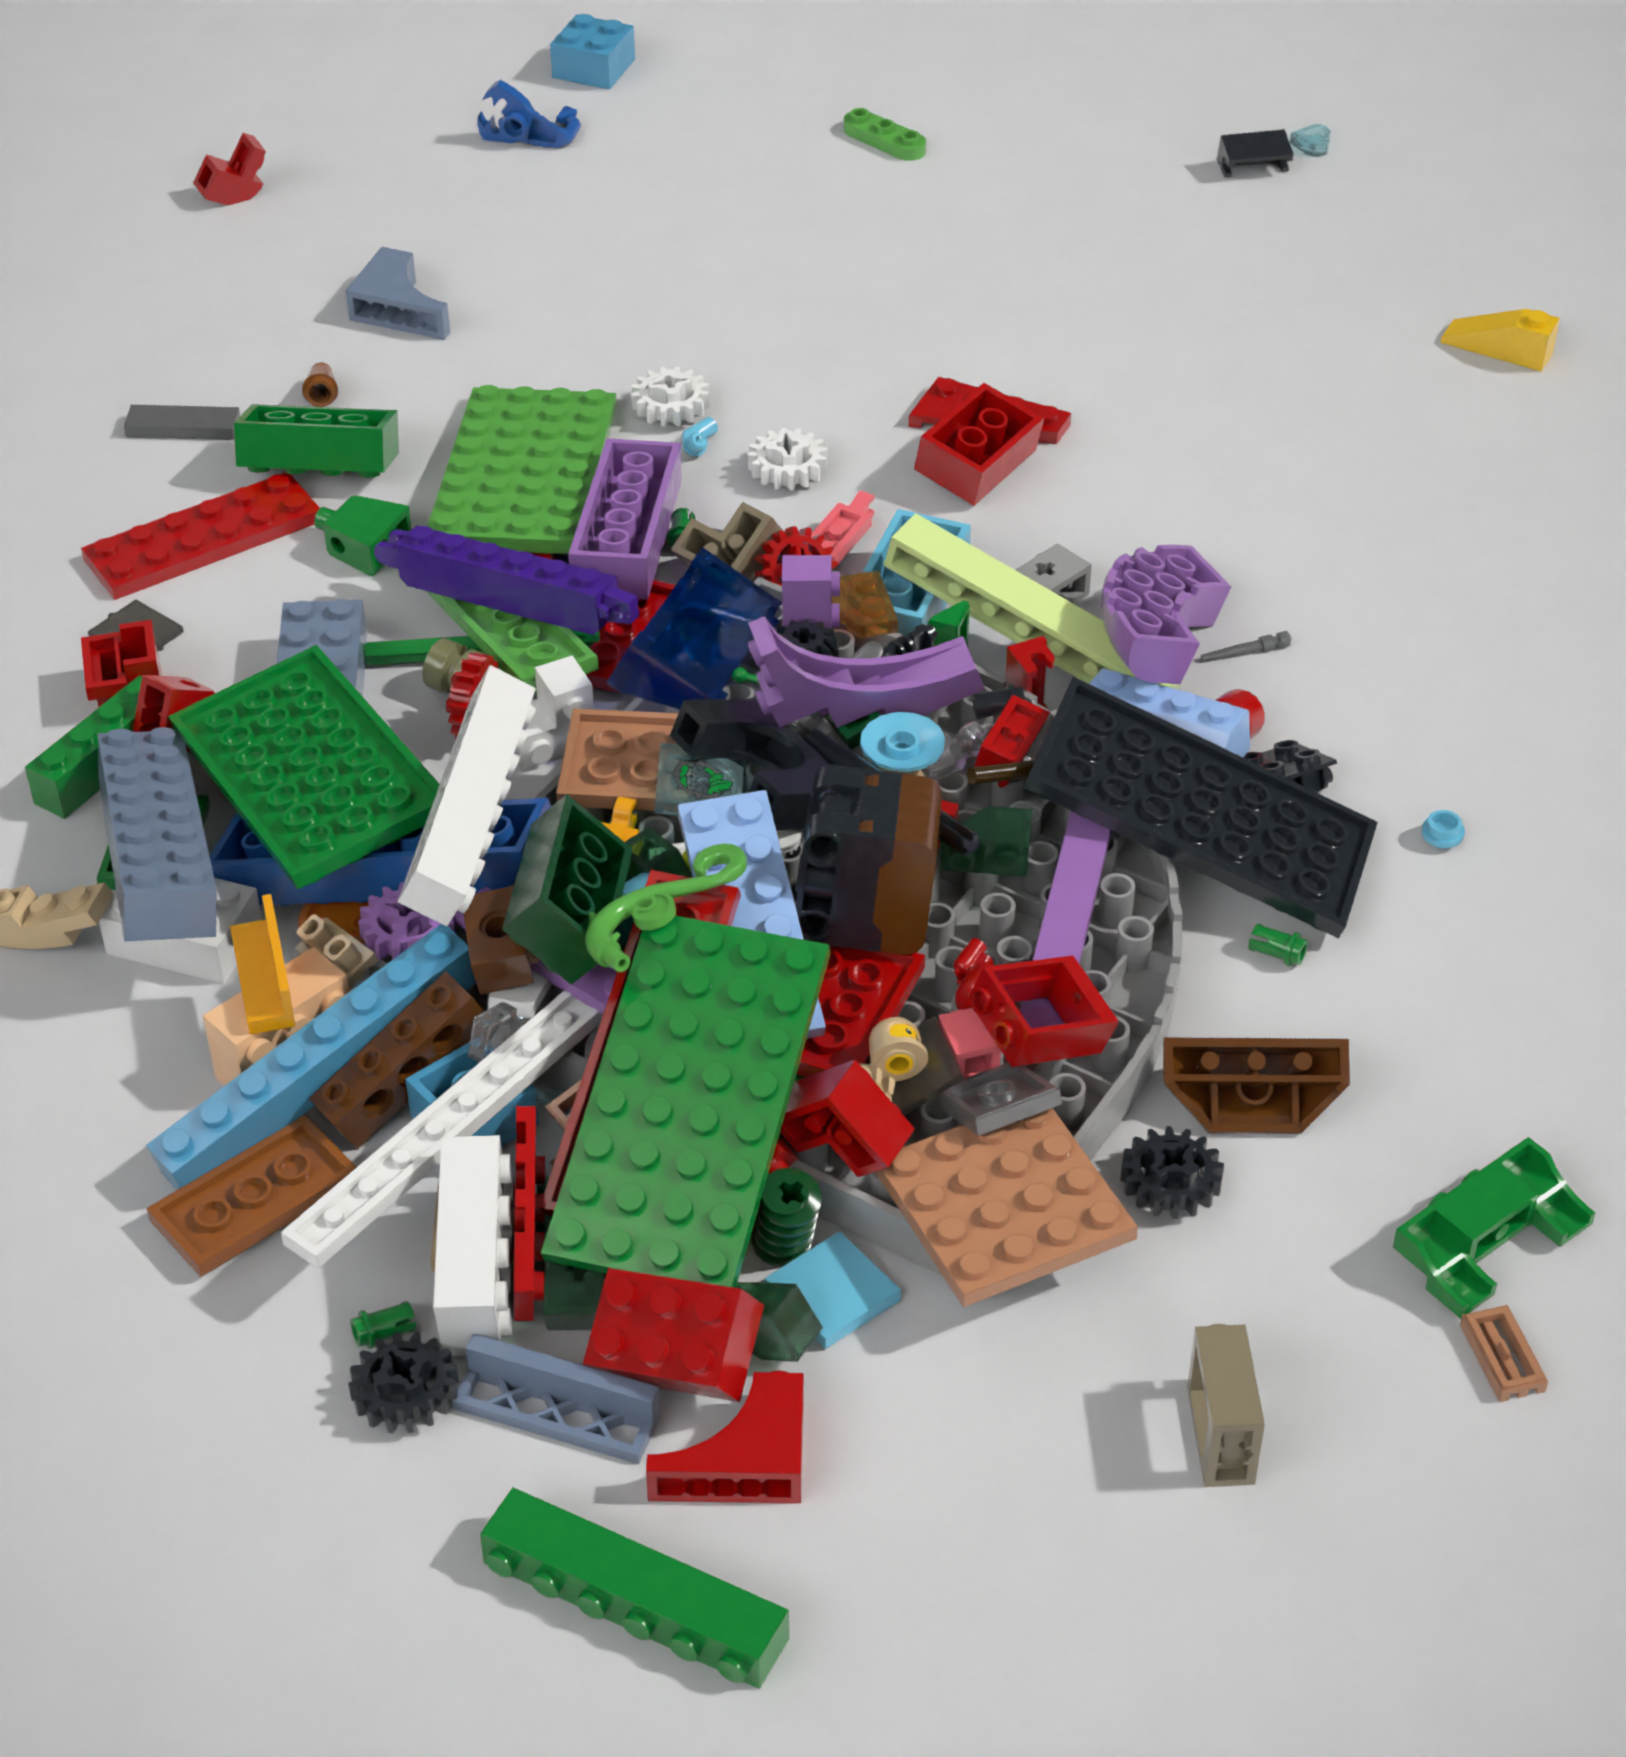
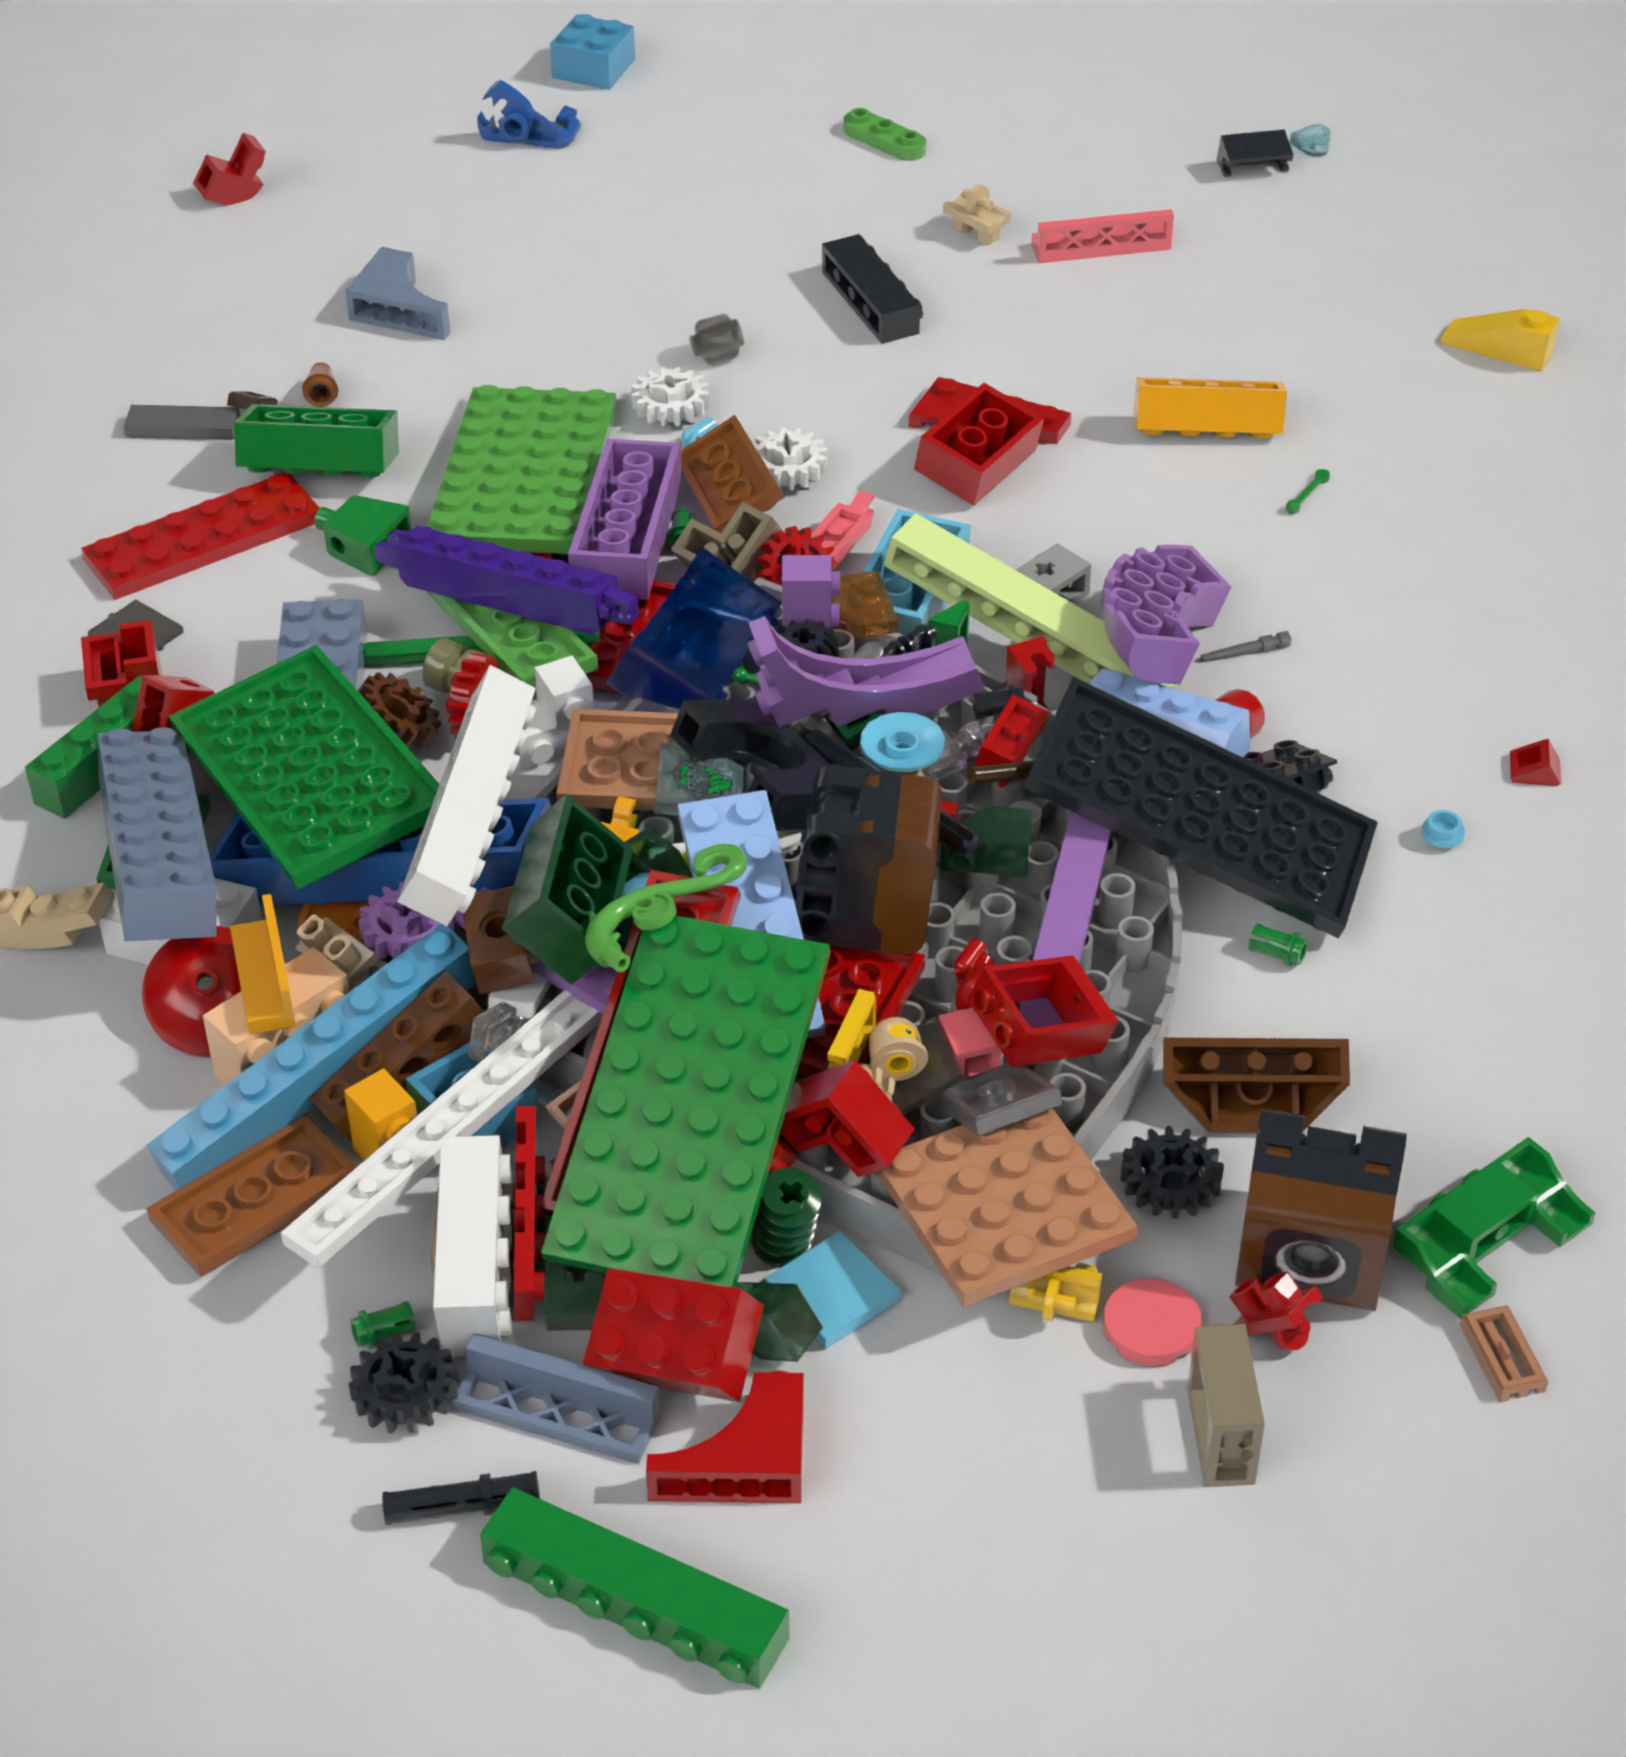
none -> red dish [142,926,241,1057]
none -> dark brown tile [227,391,278,410]
none -> light orange brick [344,1068,417,1162]
none -> reddish brown gear [358,672,442,749]
none -> black pin [382,1470,540,1525]
none -> dark orange plate [681,415,785,533]
none -> clear smoke head [689,313,744,365]
none -> black brick [822,234,923,344]
none -> yellow tile [828,989,876,1069]
none -> tan hips [943,184,1011,246]
none -> yellow hips [1009,1263,1103,1322]
none -> coral fence [1031,209,1174,263]
none -> coral tile [1103,1278,1202,1366]
none -> light orange brick [1133,377,1287,439]
none -> red hips [1229,1271,1323,1351]
none -> piece [1235,1108,1407,1311]
none -> green hinge [1285,469,1330,514]
none -> red slope [1510,738,1561,786]

